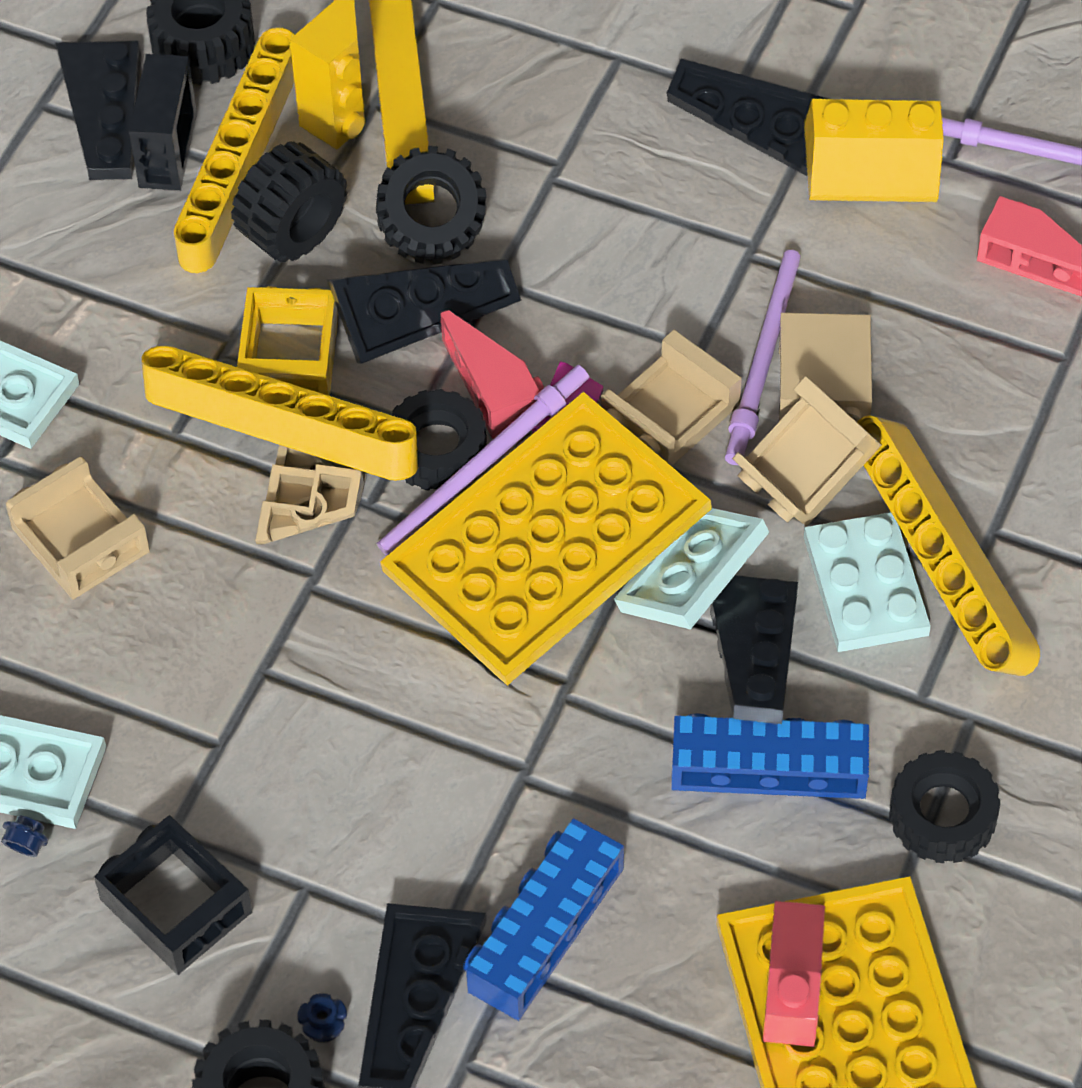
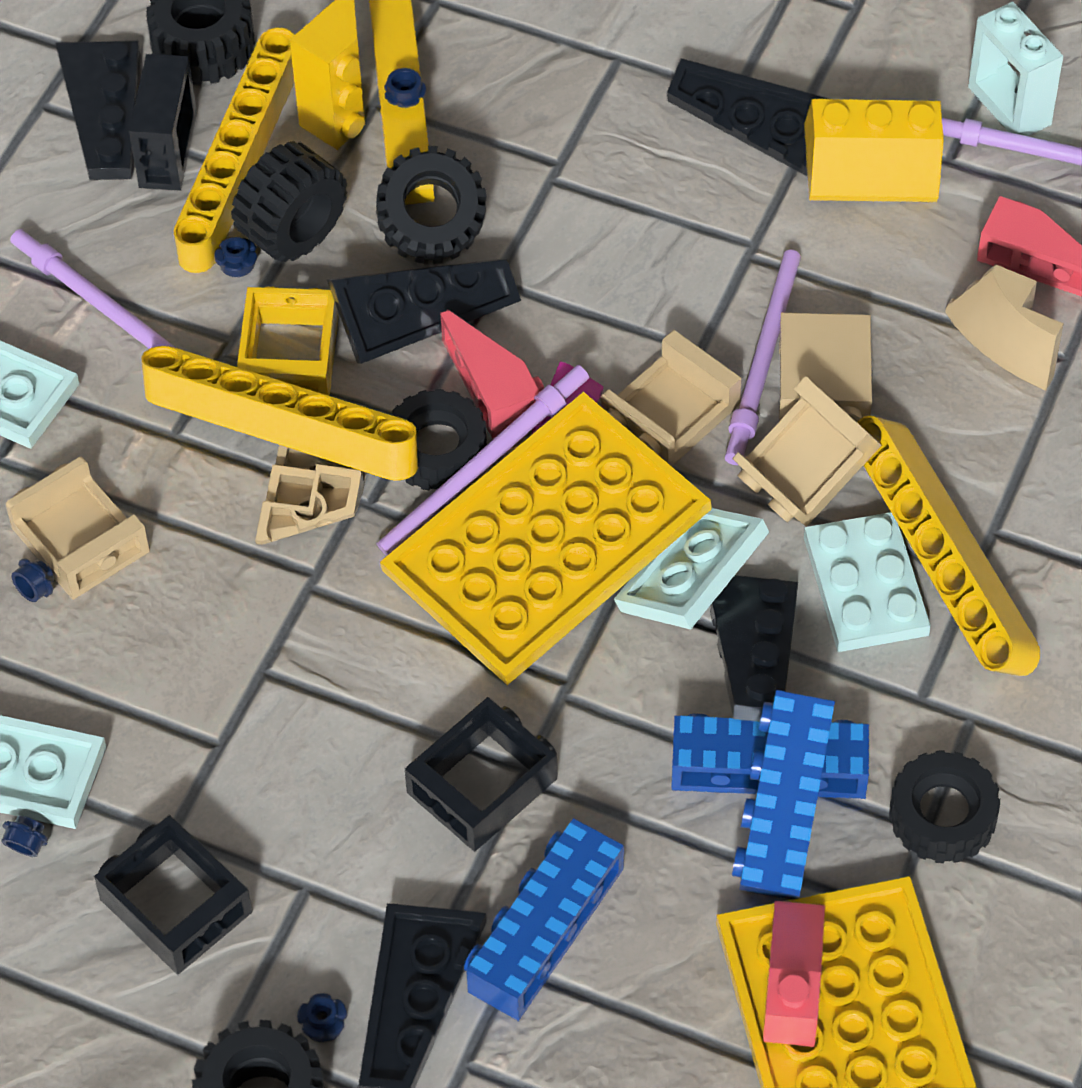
none -> lavender bar [10,229,176,349]
none -> dark blue plate [11,558,55,602]
none -> dark blue plate [214,237,258,277]
none -> dark blue plate [384,68,426,108]
none -> black window [404,697,557,852]
none -> blue brick [732,690,835,900]
none -> tan slope [945,264,1064,391]
none -> light aqua window [968,1,1063,136]

